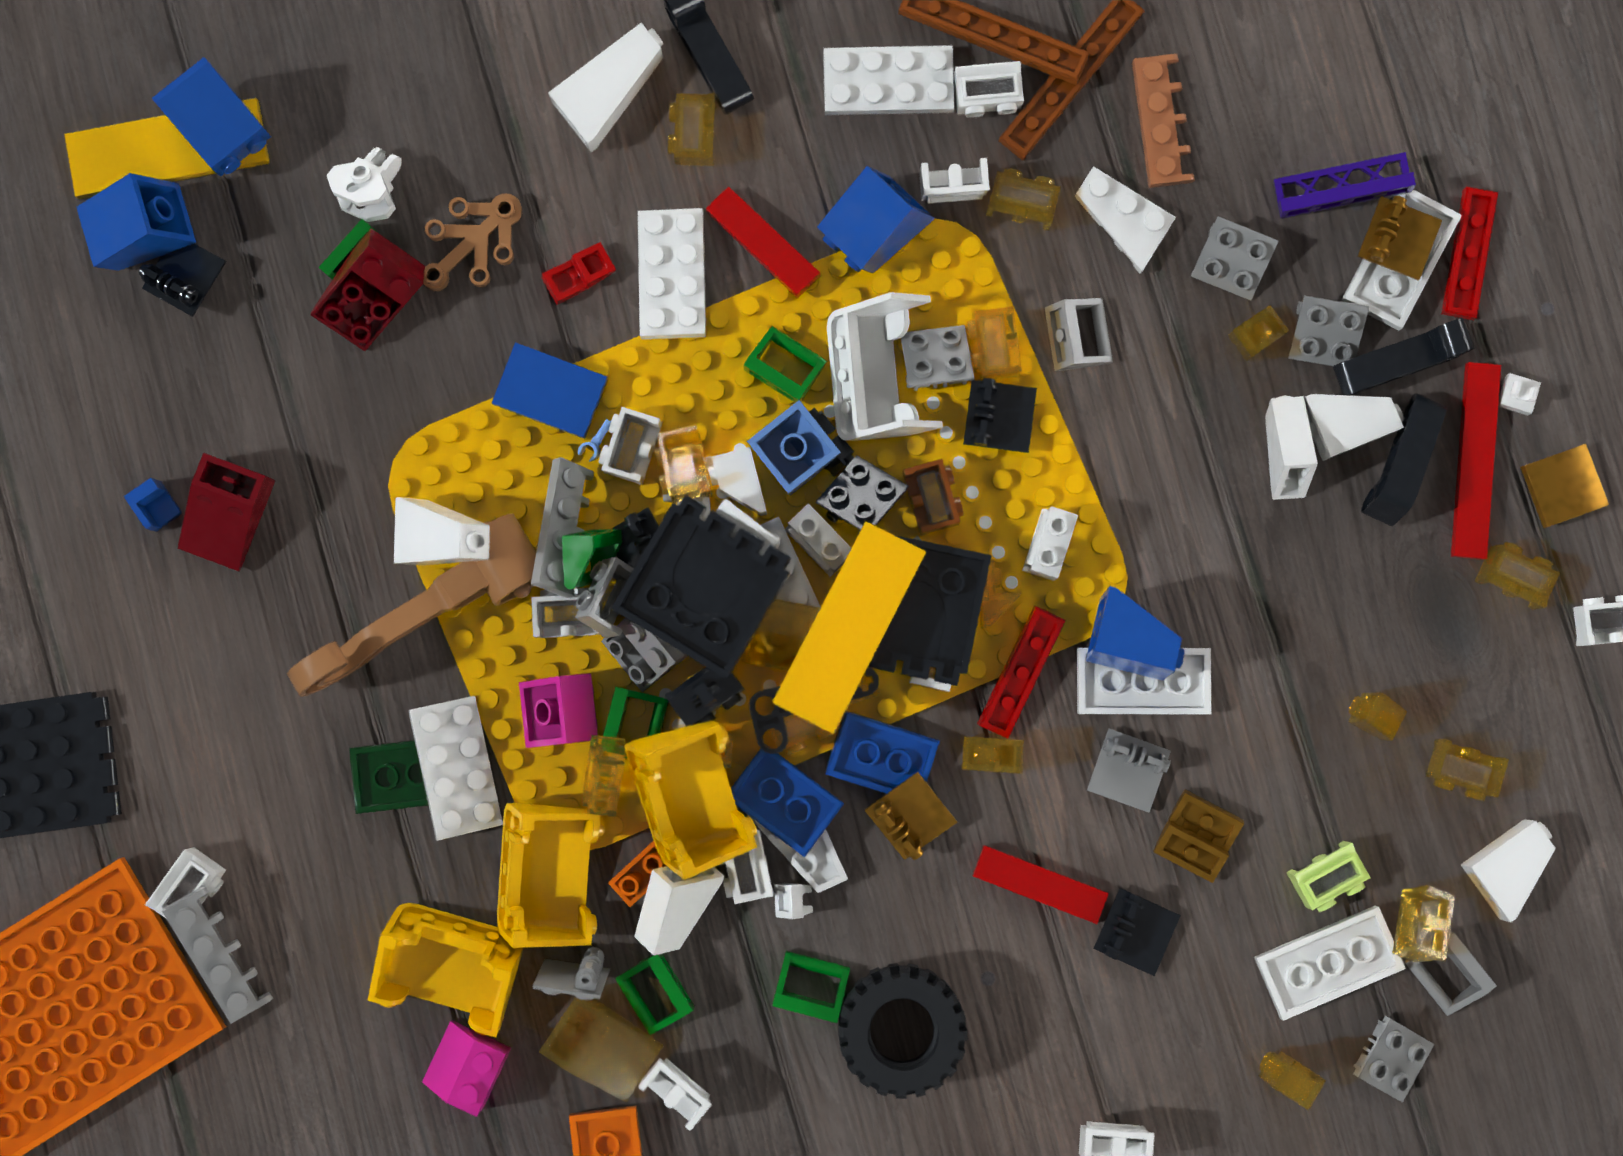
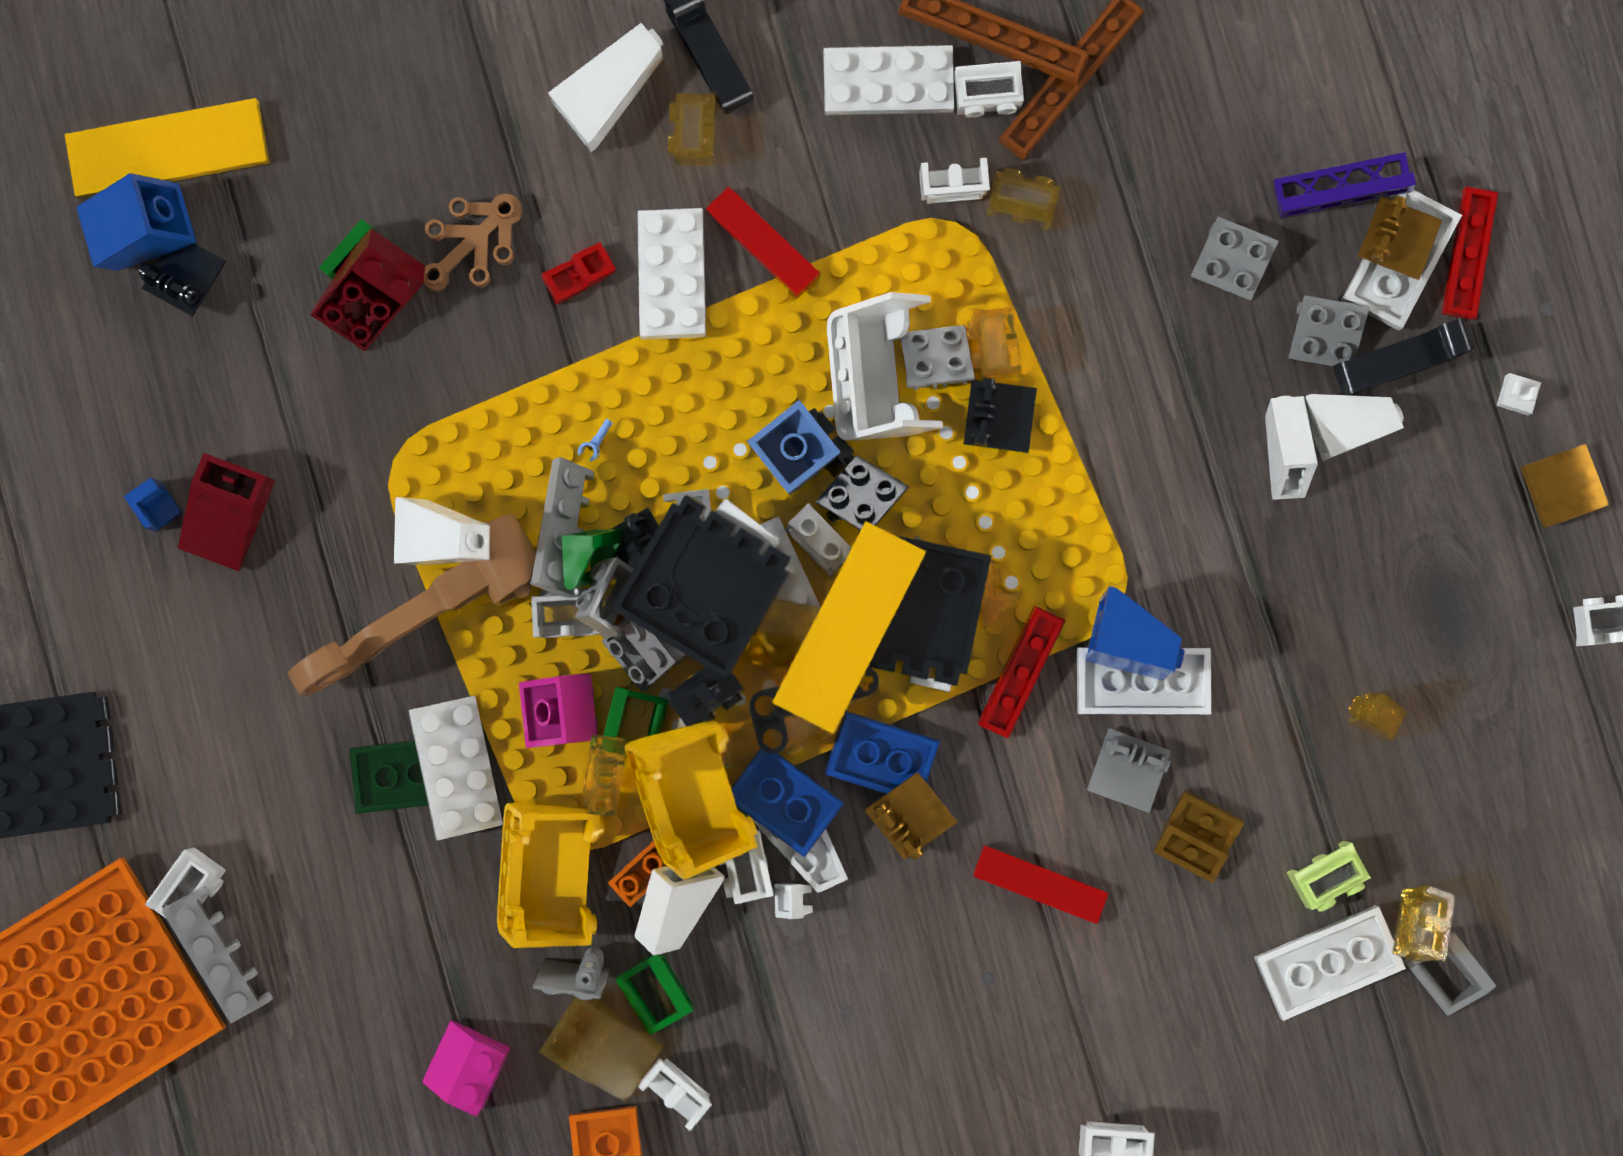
blue slope [152,57,271,177] -> none
white hinge [326,147,402,222] -> none
yellow windscreen [367,903,523,1038] -> none
blue tile [492,342,608,439] -> none
white window [599,407,662,485] -> none
clear yellow window [654,425,713,503] -> none
white slope [708,447,767,516] -> none
green tile [743,326,827,403] -> none
green tile [772,951,850,1023] -> none
blue slope [817,166,934,273] -> none
black tyre [838,963,968,1099] -> none
dark orange window [902,459,964,536] -> none
clear yellow slope [962,736,1024,774] -> none
white window [1022,506,1078,581] -> none
light grey tile [1045,298,1113,371] -> none
white wing [1075,166,1176,274] -> none
black hinge [1093,888,1181,976] -> none
nougat hinge [1132,54,1195,188] -> none
clear yellow slope [1228,305,1289,361] -> none
clear yellow window [1258,1051,1326,1110] -> none
light grey hinge [1353,1016,1434,1103] -> none
black beam [1361,393,1447,526] -> none
clear yellow window [1425,739,1509,802] -> none
red tile [1451,362,1501,560] -> none
white slope [1461,819,1556,922] -> none
clear yellow window [1475,542,1560,610] -> none

